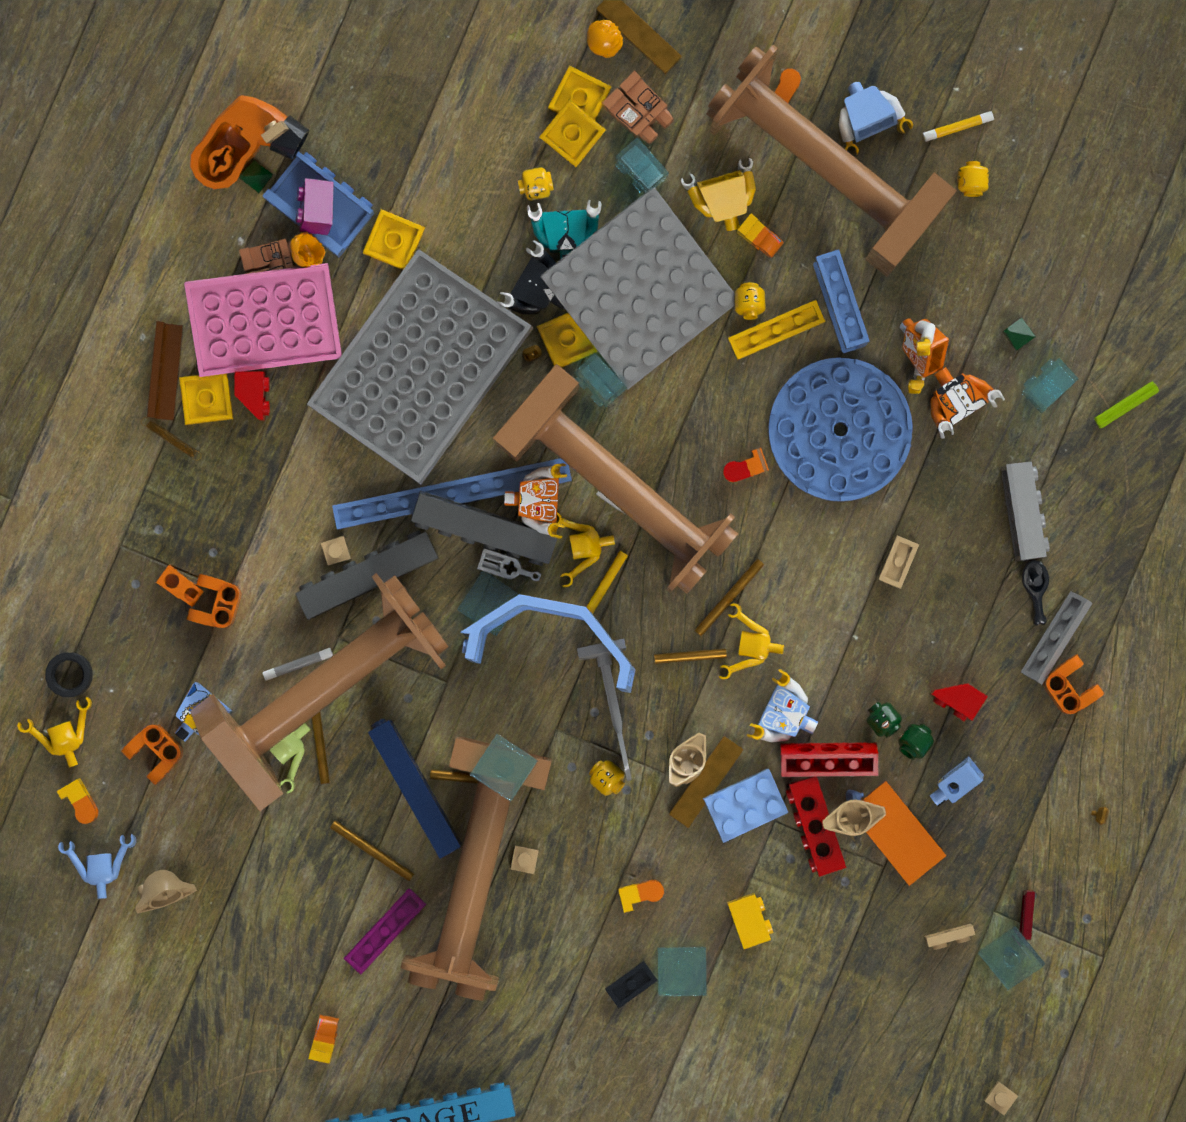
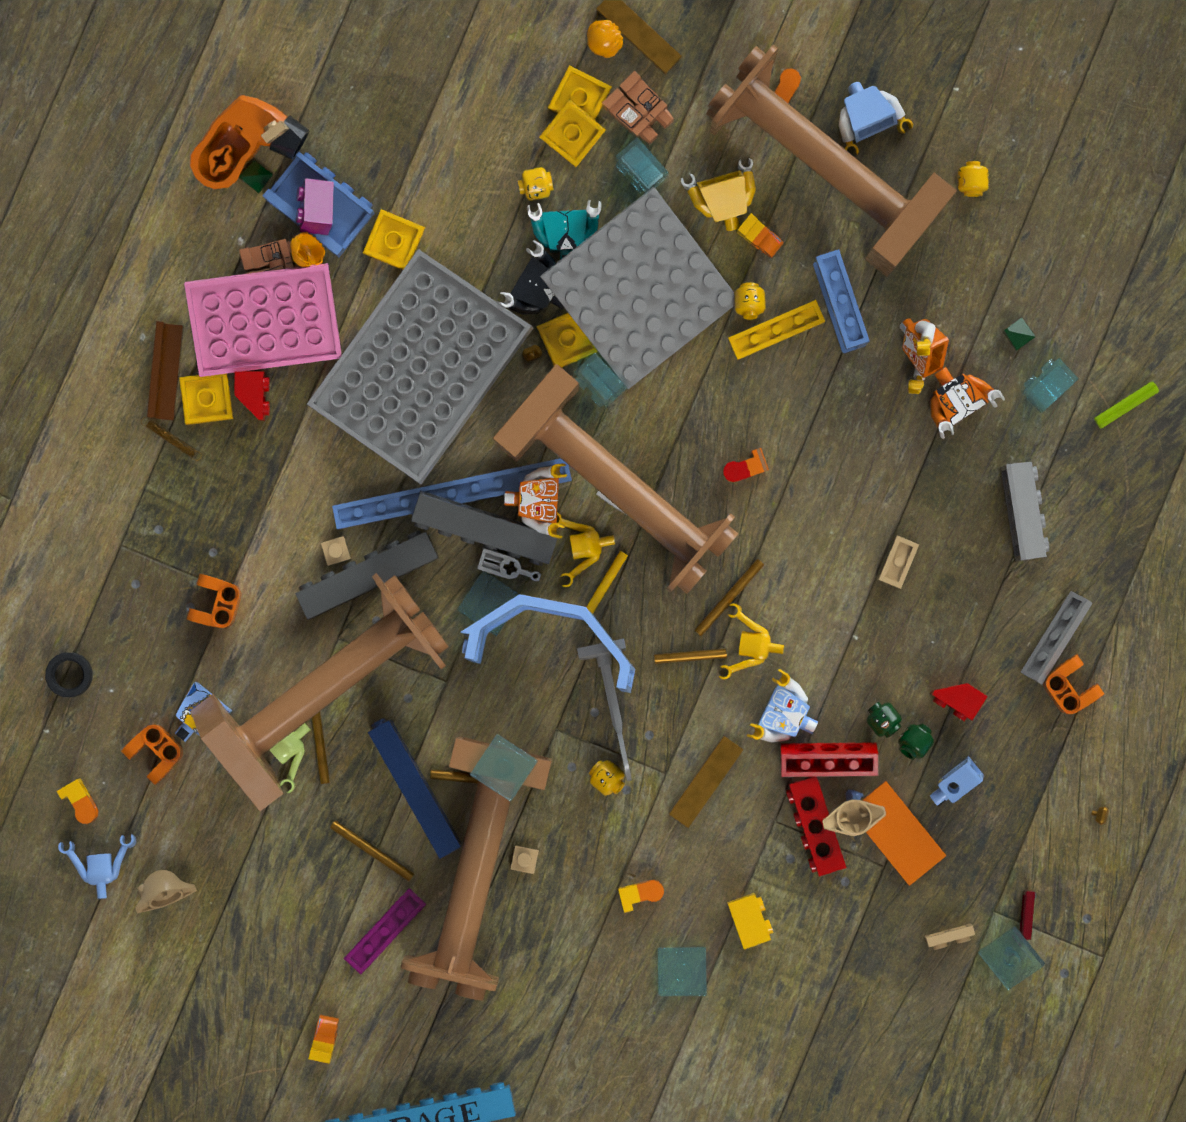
yellow piece [17,697,92,768] -> none
orange leg [156,564,204,607] -> none
light grey bar [263,648,333,681] -> none
black plate [605,960,658,1009] -> none
tan hat [669,733,706,787] -> none
light blue plate [703,768,789,843] -> none
medium blue plate [768,358,913,501] -> none
yellow bar [923,111,994,142] -> none
tan plate [984,1081,1018,1115] -> none
black piece [1022,560,1049,626] -> none

